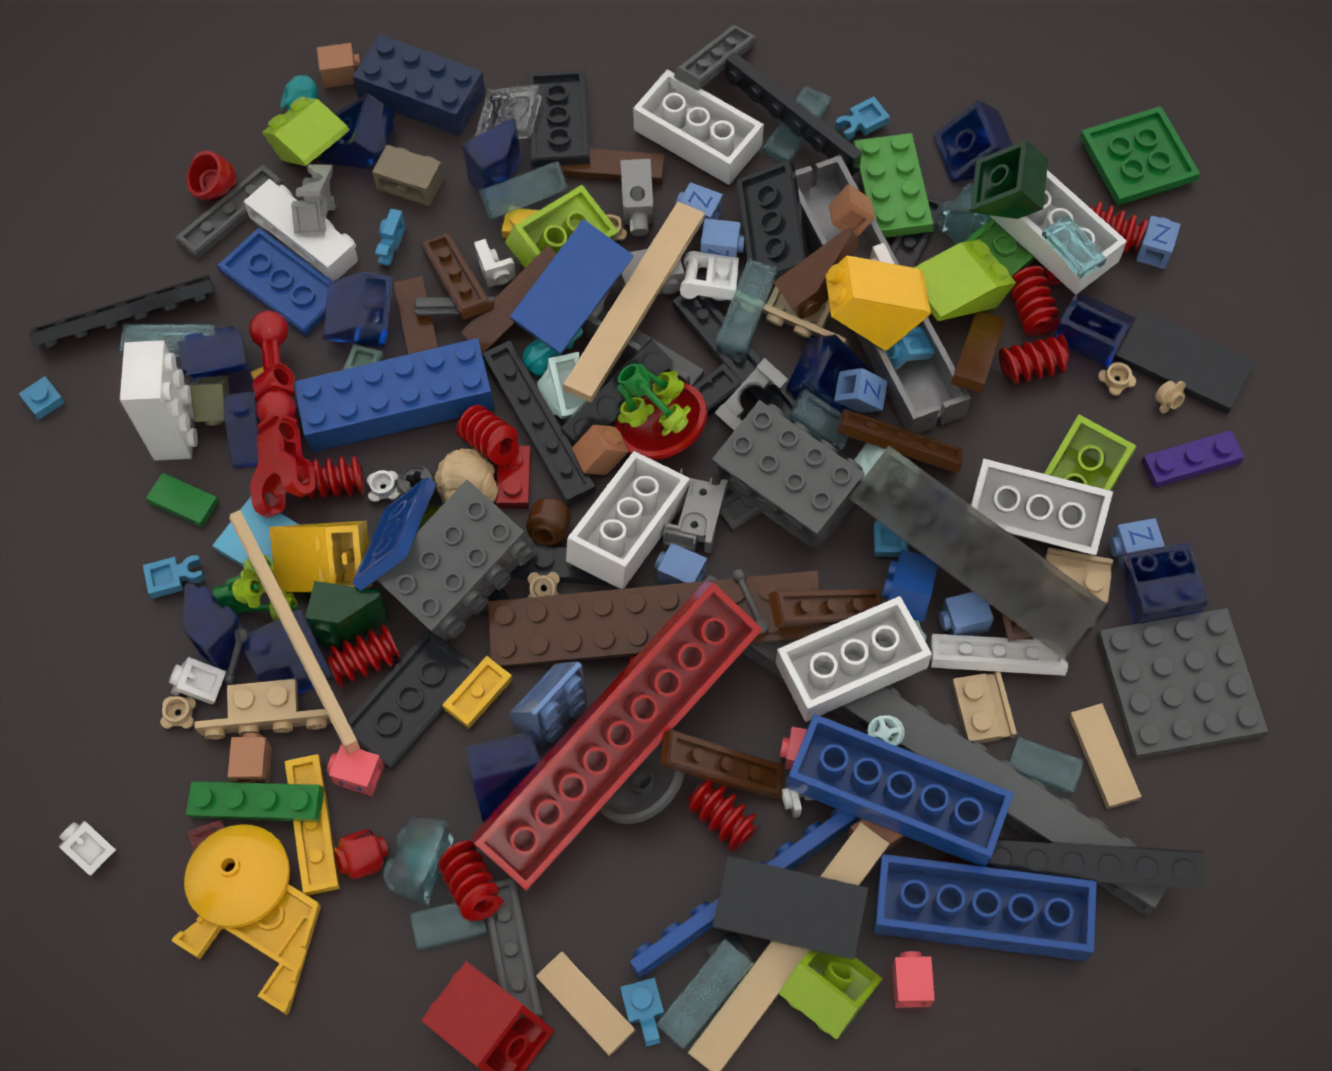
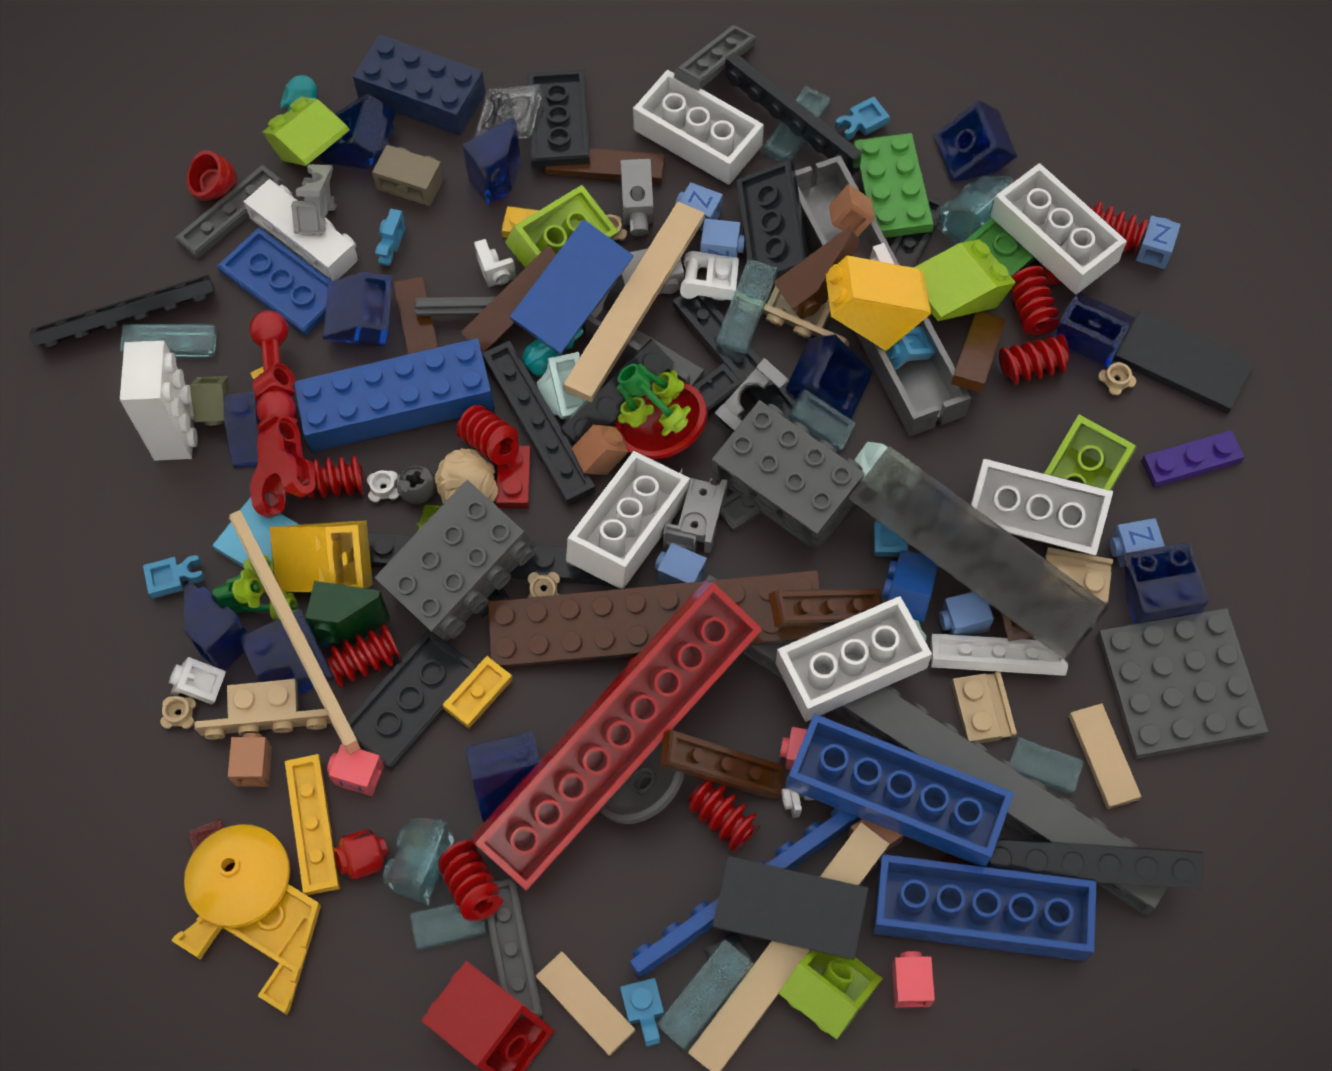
dark azure plate [18,376,65,420] -> none
white bracket [58,821,116,876] -> none
green tile [146,473,219,528] -> none
clear blue slope [178,326,251,381] -> none
green plate [186,781,325,822] -> none
dark grey hinge [223,628,247,684] -> none
nougat brick [317,43,361,88] -> none
sand green tile [343,344,384,370] -> none
blue tile [352,477,436,591] -> none
reddish brown tile [421,232,492,320] -> none
clear light blue tile [479,161,568,219] -> none
medium blue slope [510,661,587,748] -> none
reddish brown head [526,498,572,546] -> none
dark grey hinge [732,569,768,634] -> none
medium blue brick [834,368,888,413] -> none
reddish brown tile [837,409,963,473] -> none
light aqua wheel [867,715,905,746] -> none
dark green slope [970,140,1048,219] -> none
clear light blue tile [1042,215,1107,279] -> none
green plate [1079,106,1200,206] -> none
tan plate [1155,381,1186,413] -> none

